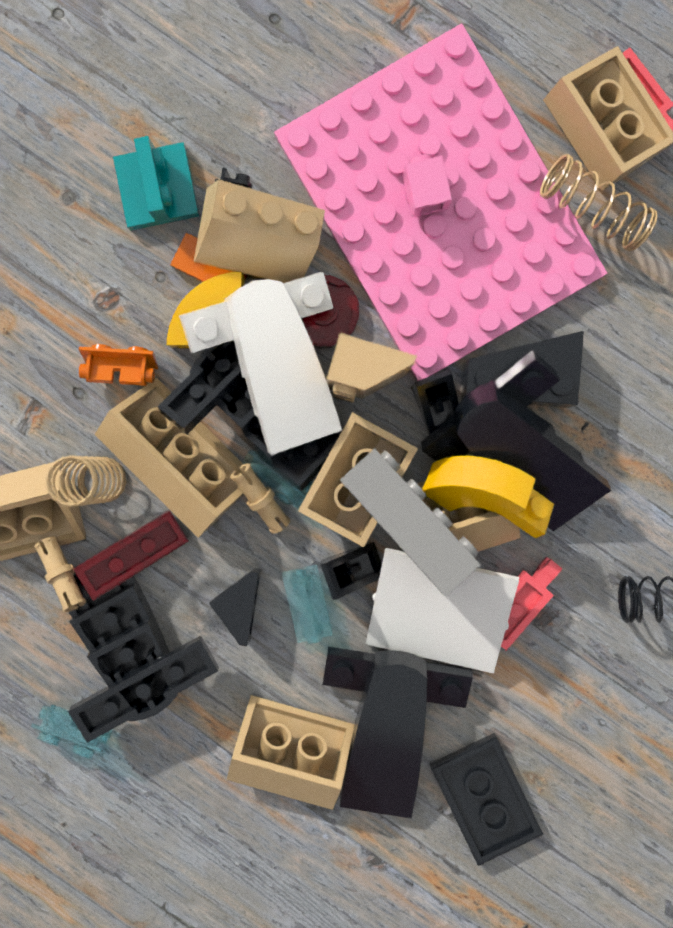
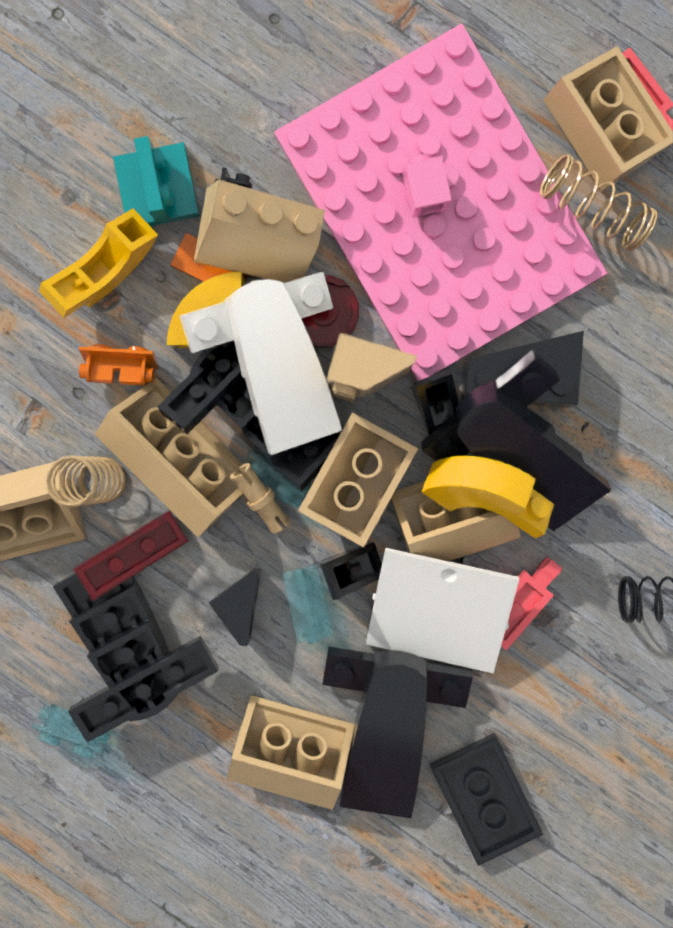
tan pin [34,536,86,613] -> none
light grey brick [340,448,481,597] -> none
none -> yellow arch [39,208,158,318]

